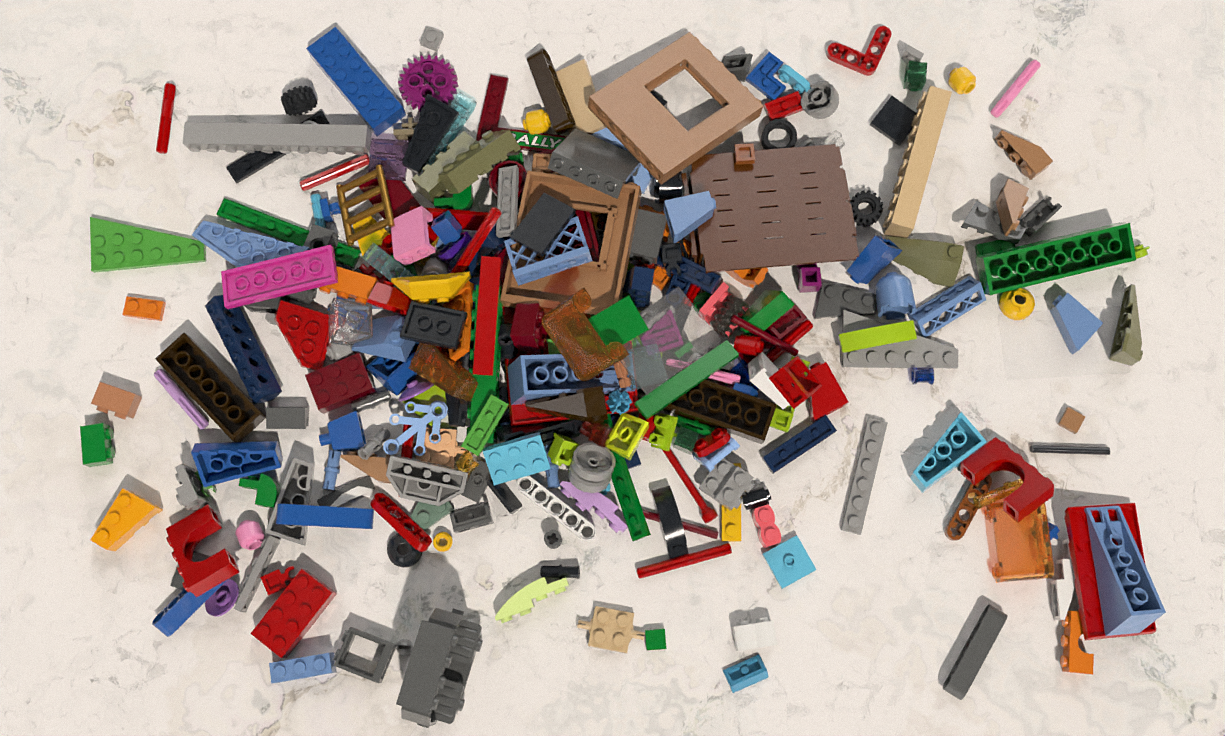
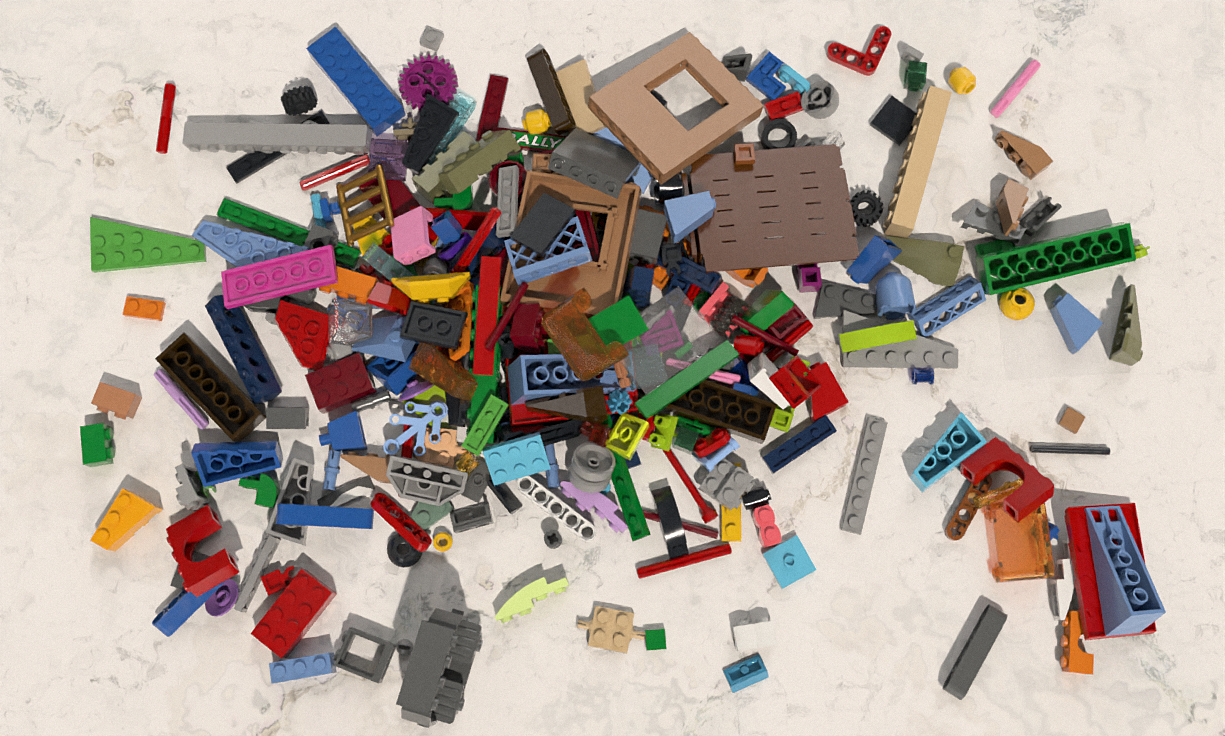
bright pink head [235,520,265,550] -> none
light grey pin [358,428,391,460] -> none
black axle [540,564,580,580] -> none
lime brick [547,433,579,466] -> none
none -> dark red bar [485,282,529,352]

